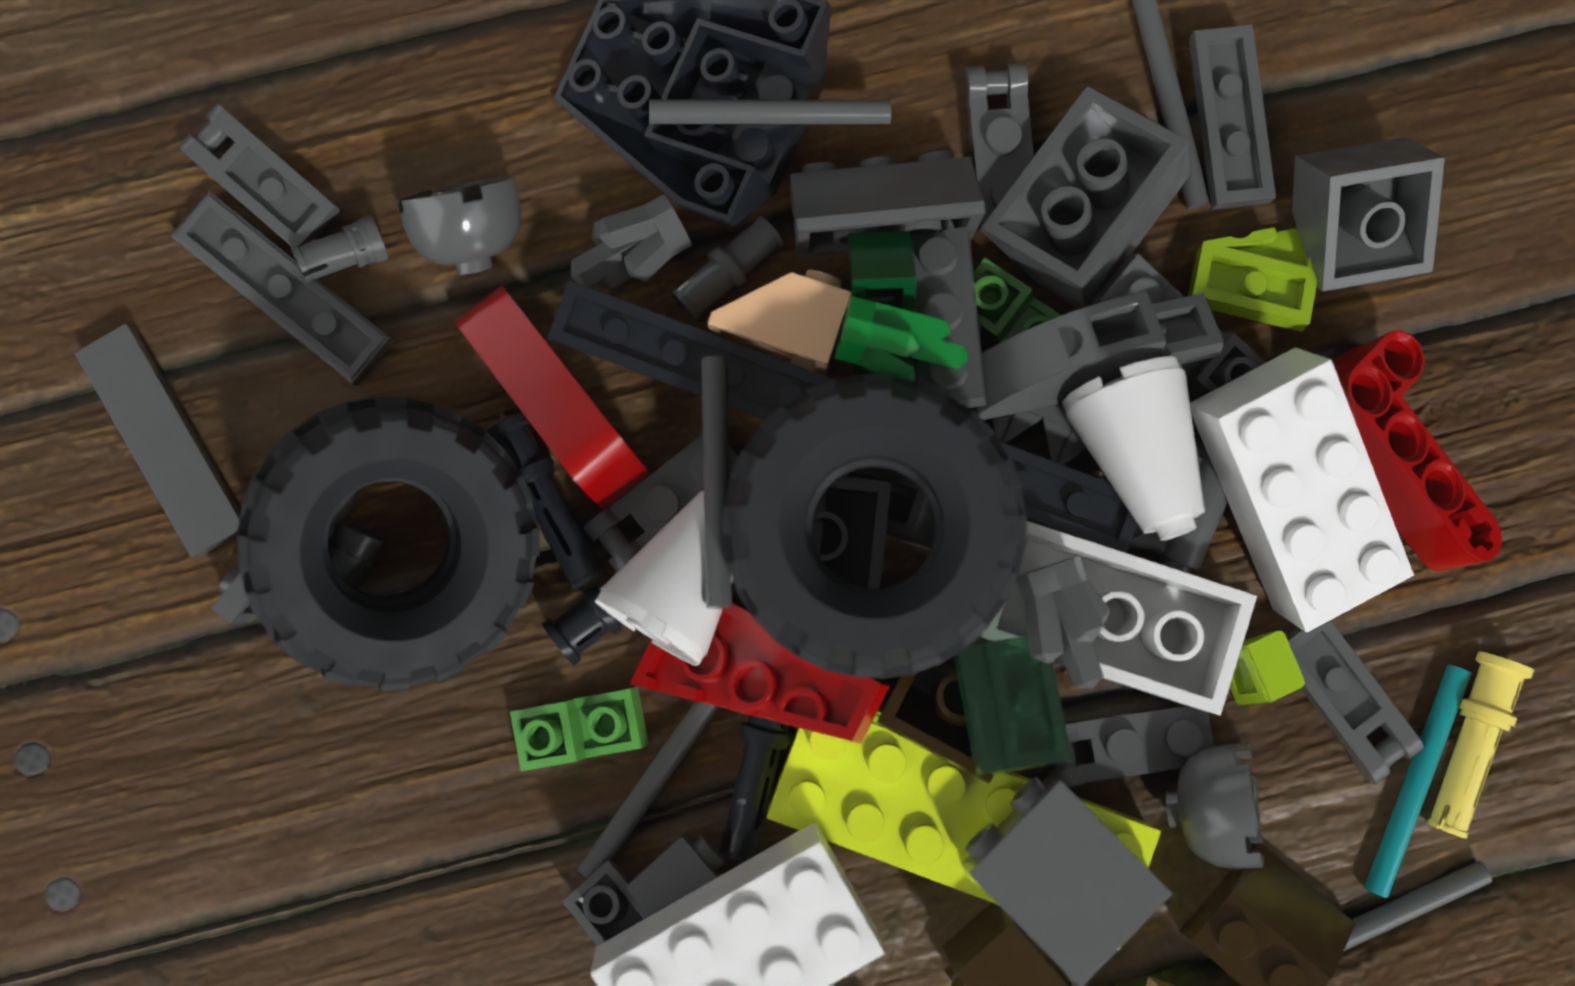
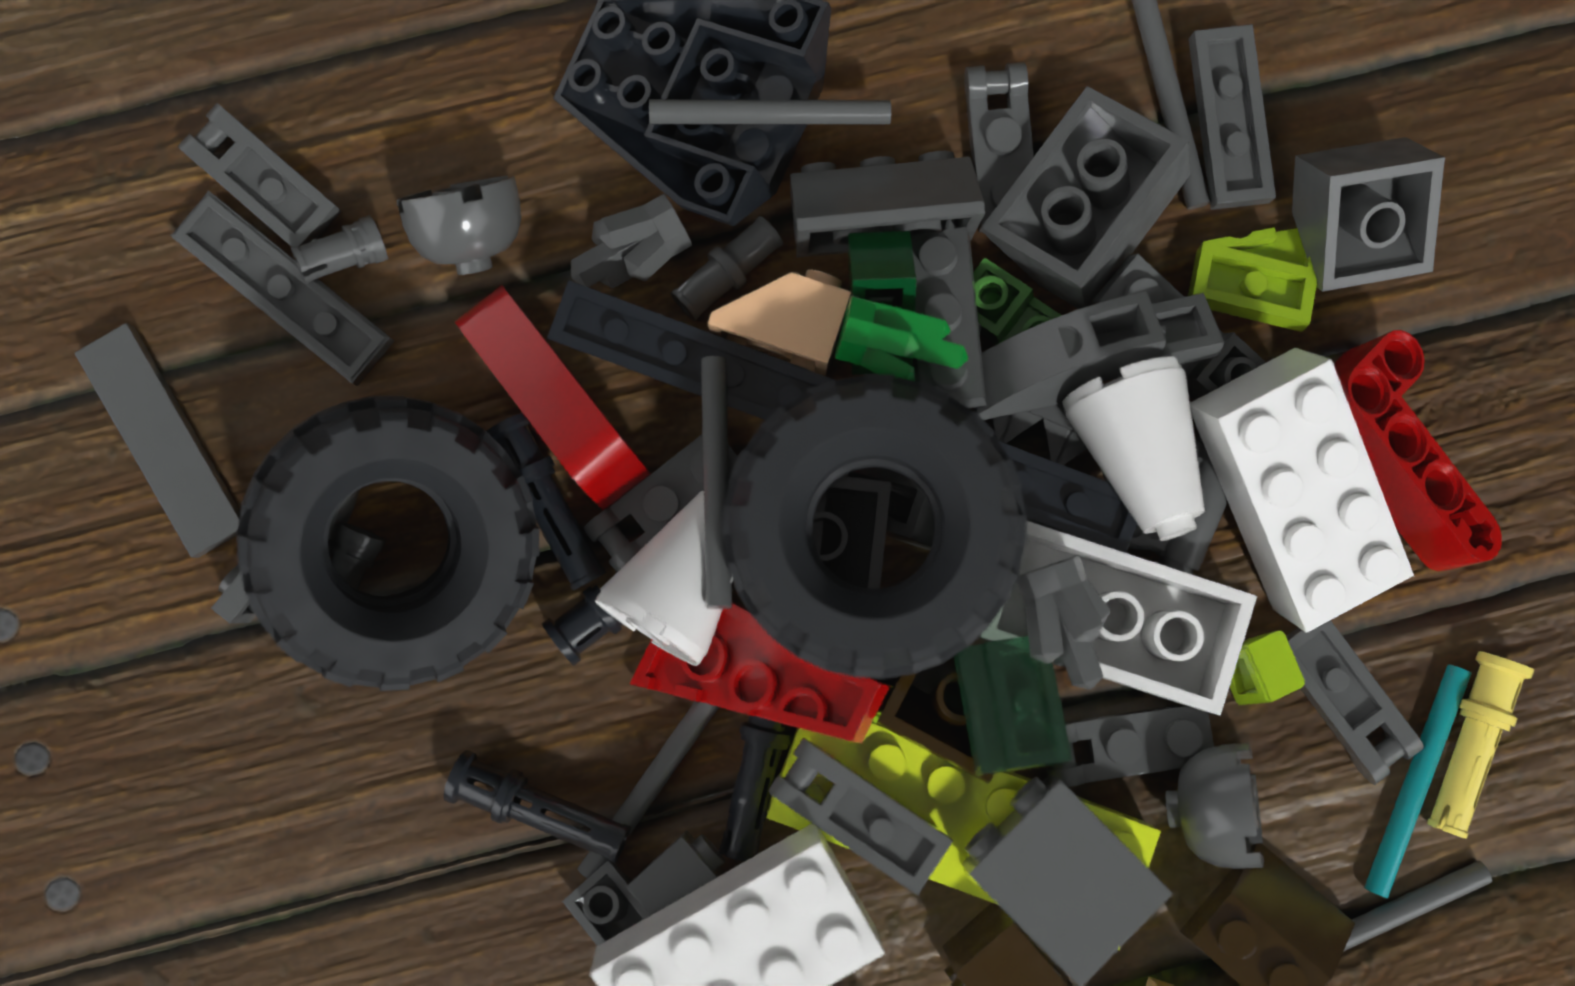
bright green slope [510,686,649,771] -> none
none -> black pin [443,750,631,863]
none -> dark grey plate [768,738,953,895]

